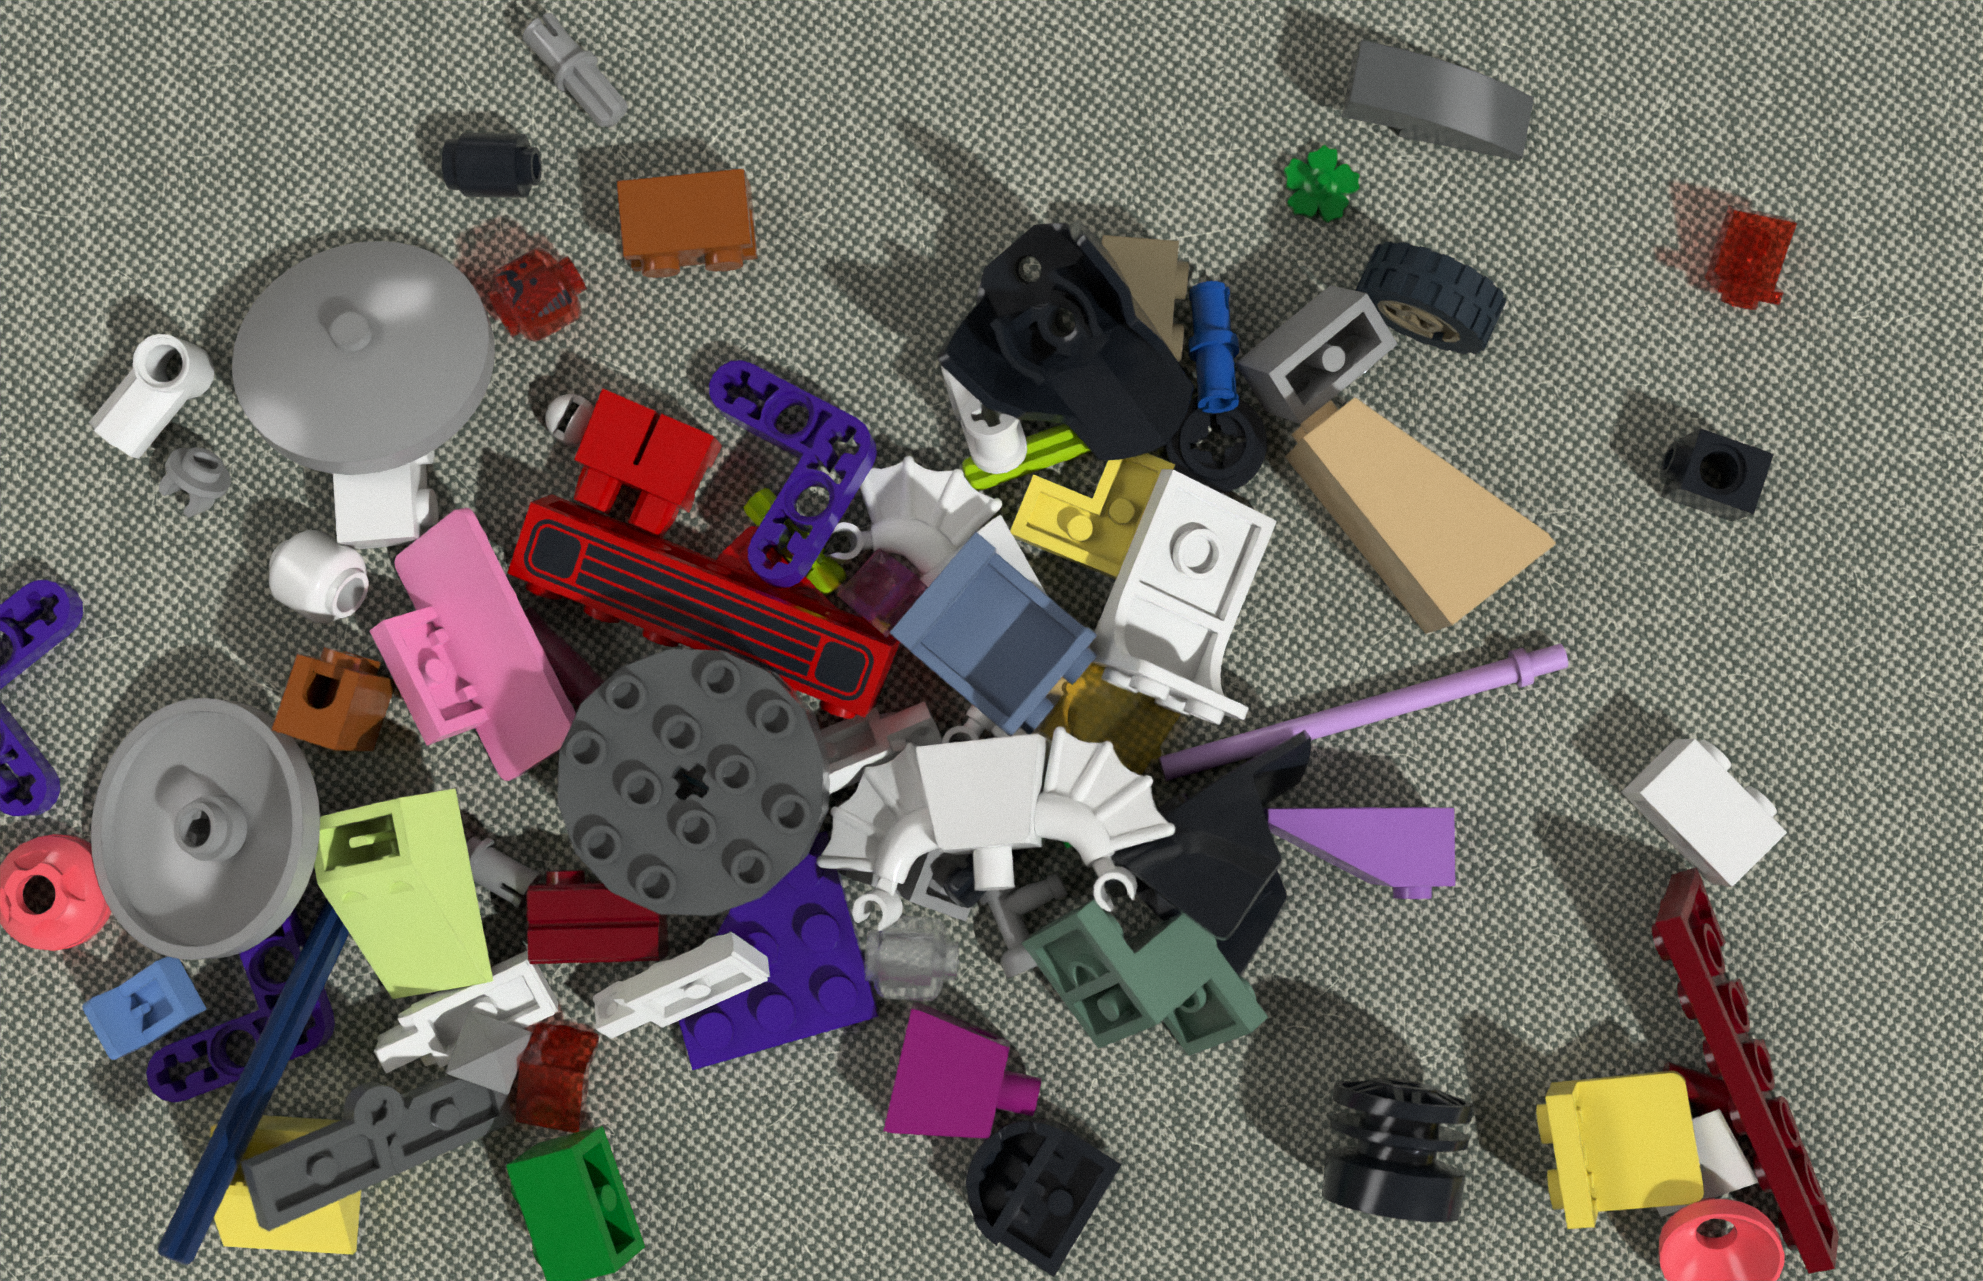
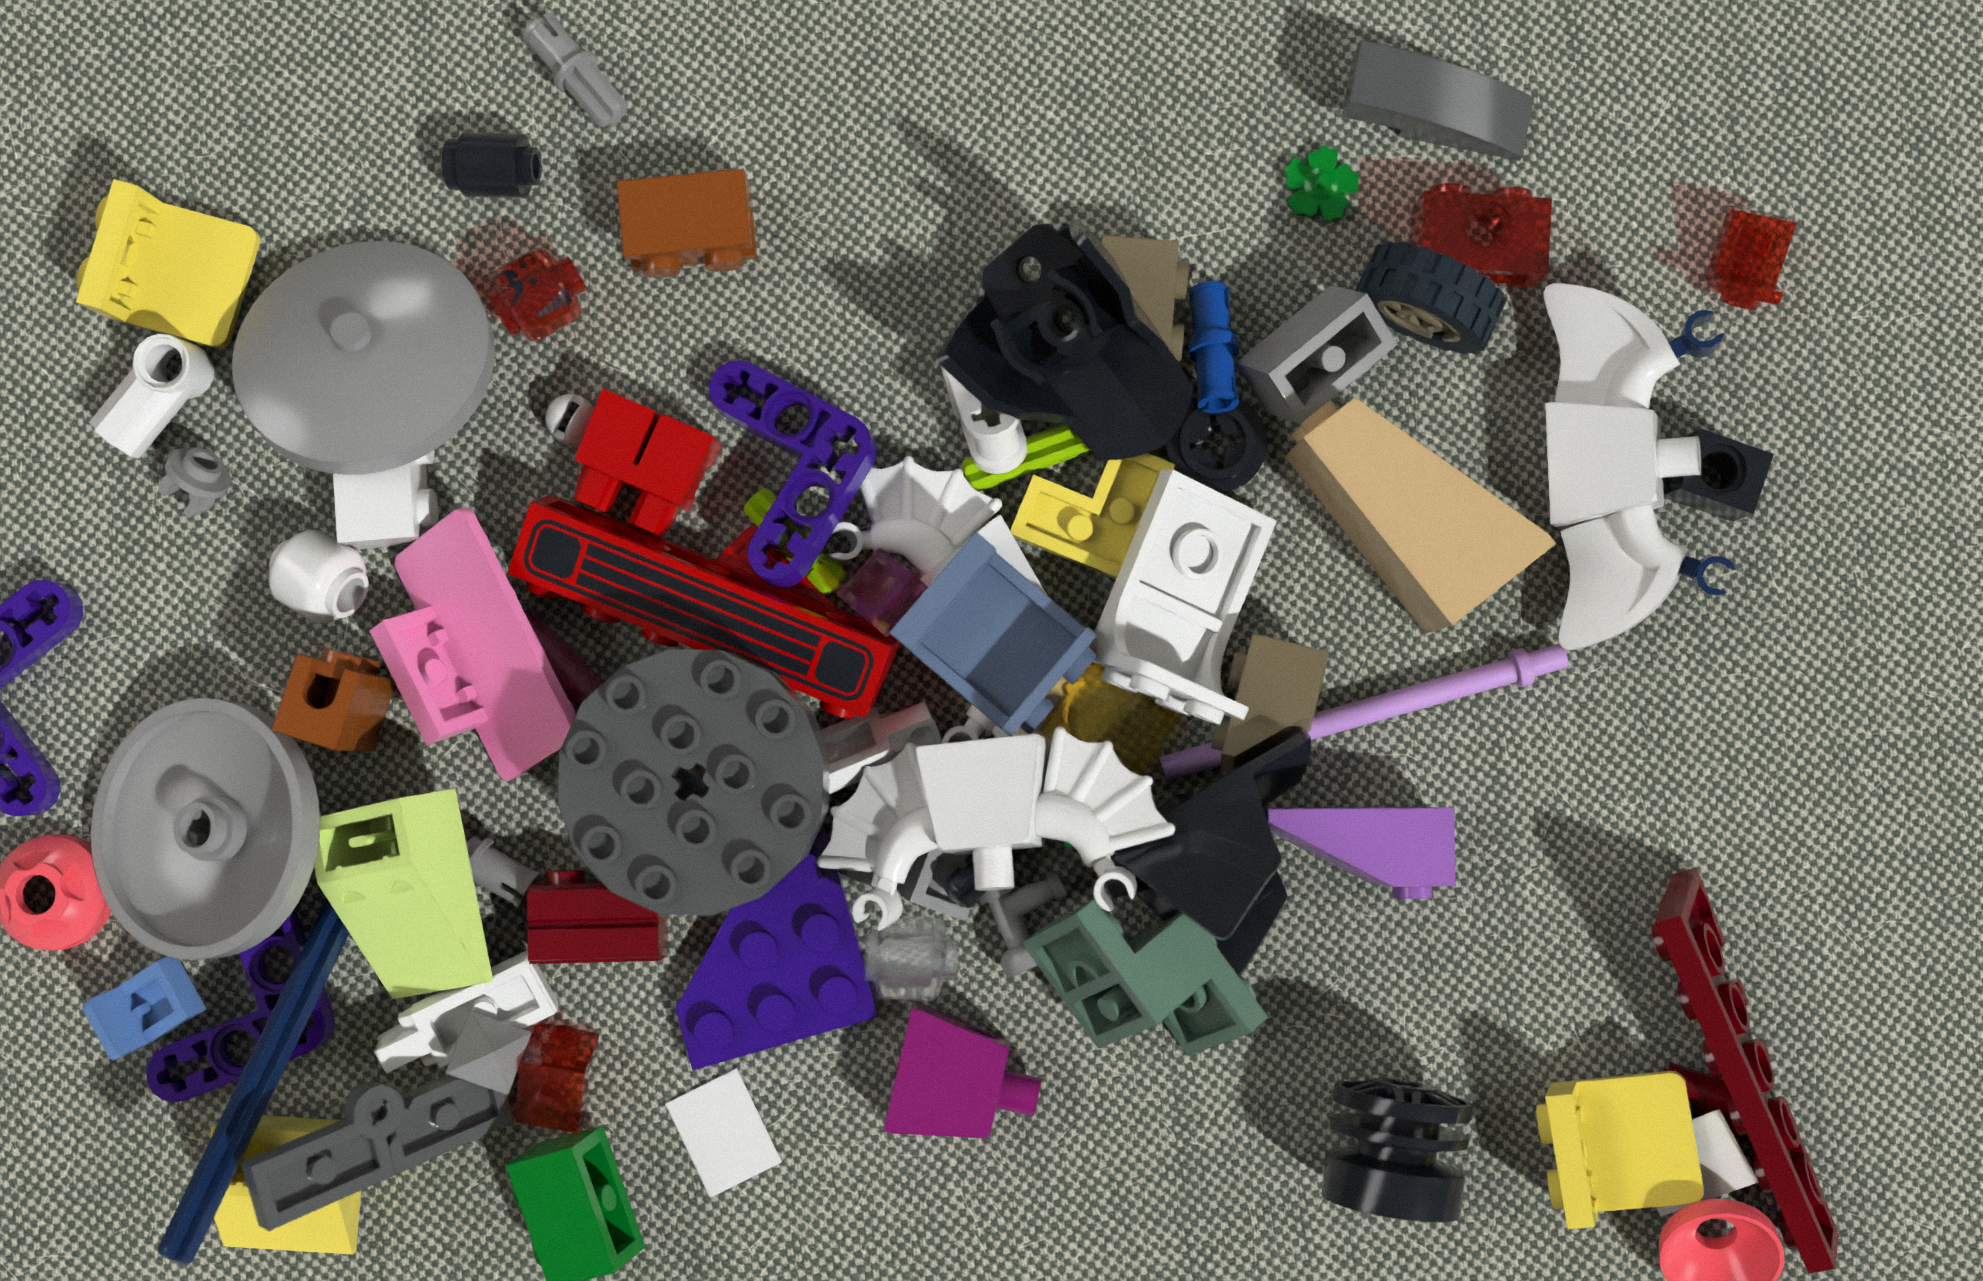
white hinge [593,932,770,1039] -> none
black slope [966,1117,1122,1277] -> none
white brick [1621,739,1787,887] -> none
none -> light yellow bracket [76,179,260,349]
none -> white sticker [665,1068,782,1198]
none -> dark tan slope [1211,634,1329,773]
none -> clear red brick [1410,183,1552,288]
none -> white torso [1544,283,1736,650]

